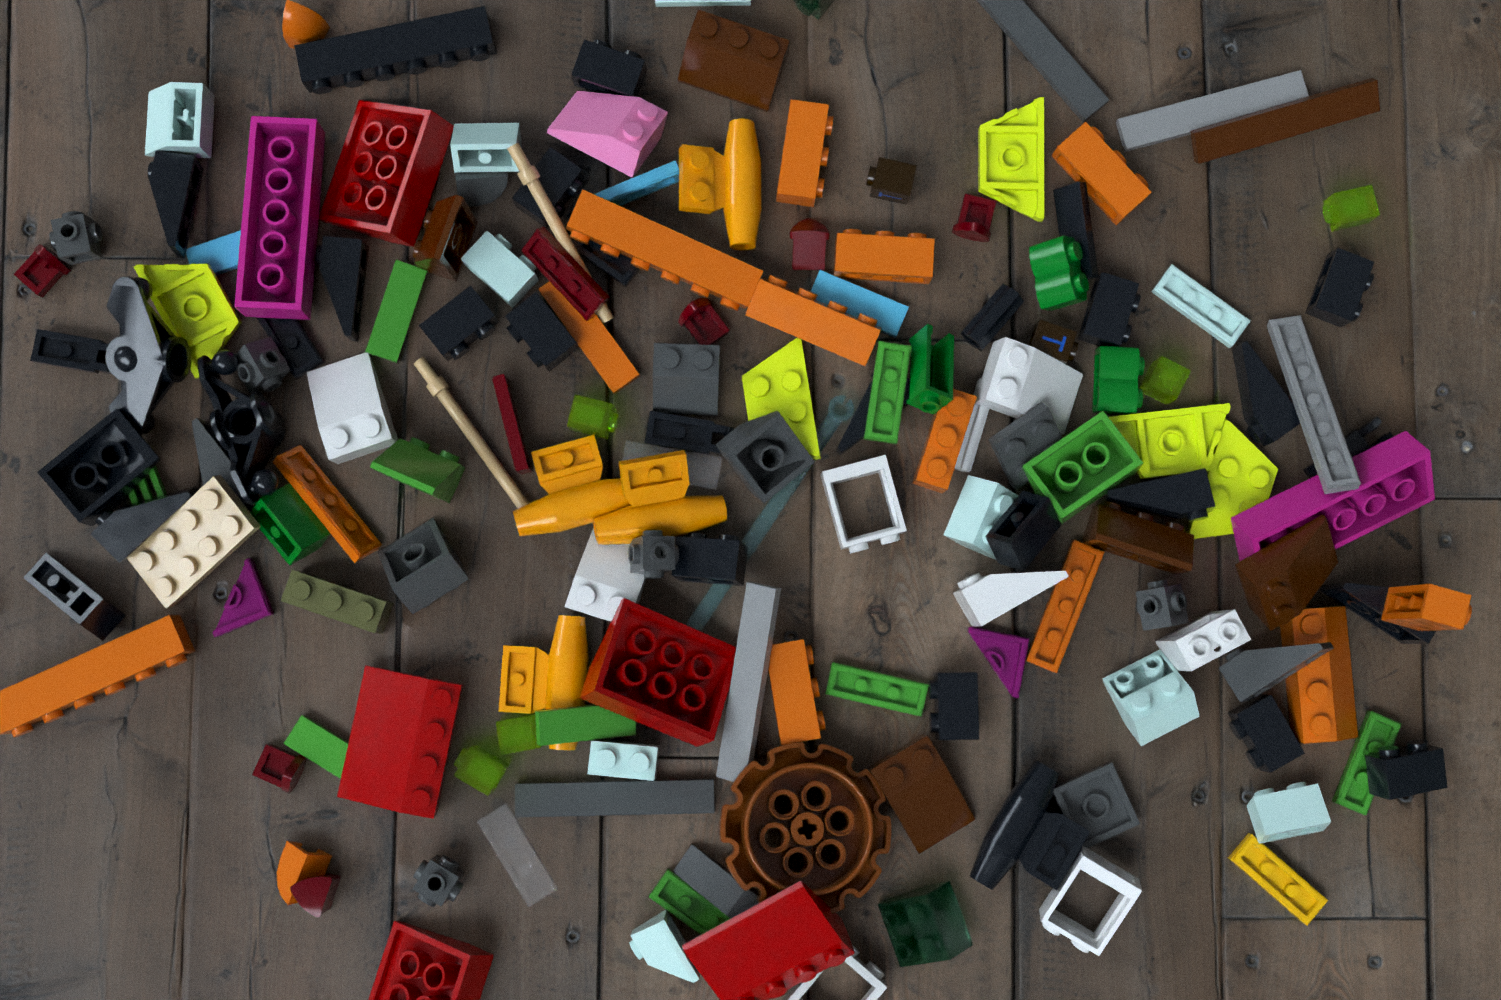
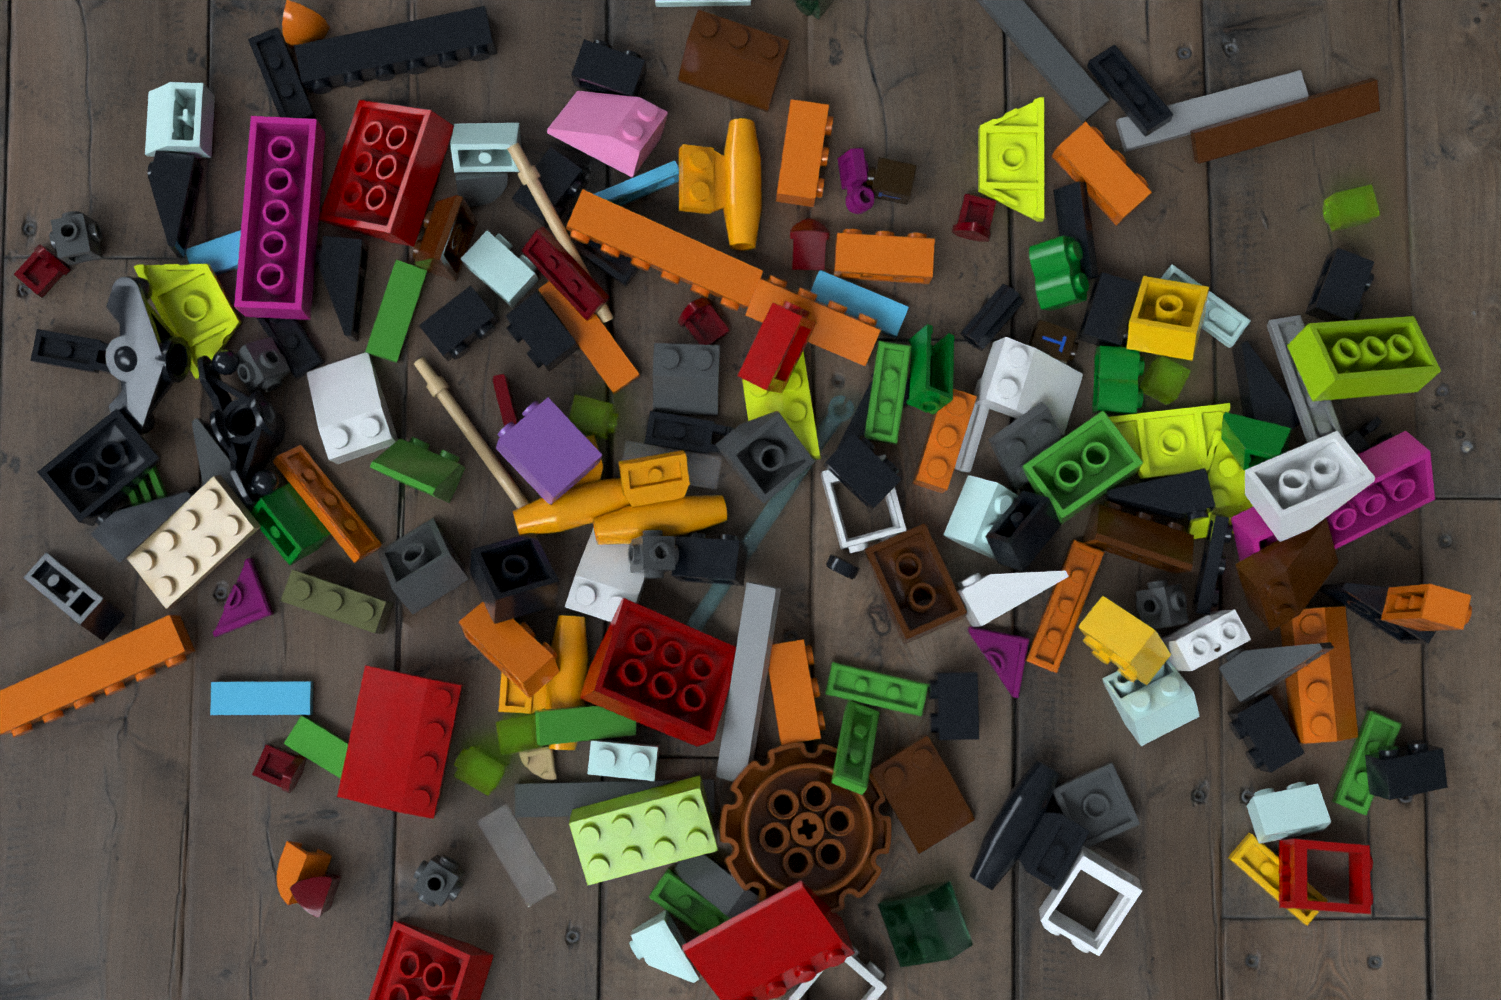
none -> medium azure tile [210,681,313,715]
none -> black plate [248,27,316,119]
none -> orange brick [459,602,560,698]
none -> black brick [470,533,559,624]
none -> medium lavender brick [496,397,603,505]
none -> tan tile [519,746,557,780]
none -> lime brick [569,775,718,885]
none -> red window [737,301,817,394]
none -> black brick [824,434,902,511]
none -> black tile [826,554,860,580]
none -> bright green tile [831,700,880,795]
none -> magenta plate [837,148,874,215]
none -> reddish brown slope [864,523,967,645]
none -> yellow brick [1078,596,1171,686]
none -> black plate [1087,45,1173,137]
none -> yellow brick [1127,276,1209,361]
none -> black plate [1192,513,1233,615]
none -> green slope [1221,412,1291,470]
none -> white slope [1245,431,1375,542]
none -> red window [1279,839,1374,914]
none -> lime brick [1287,316,1441,401]

